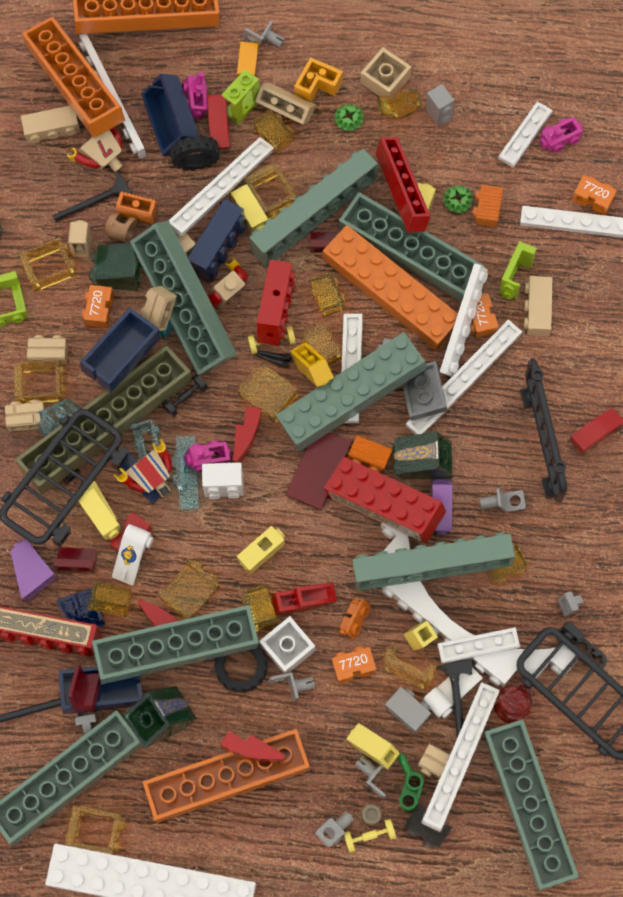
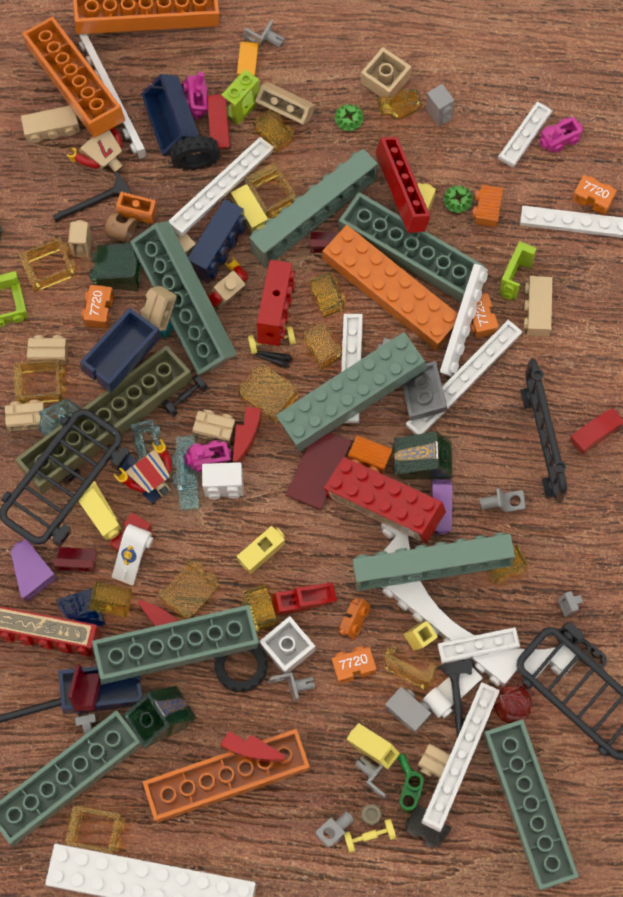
yellow brick [290,342,334,387] -> none
light orange brick [294,57,343,103] -> none
none -> tan brick [192,409,236,445]

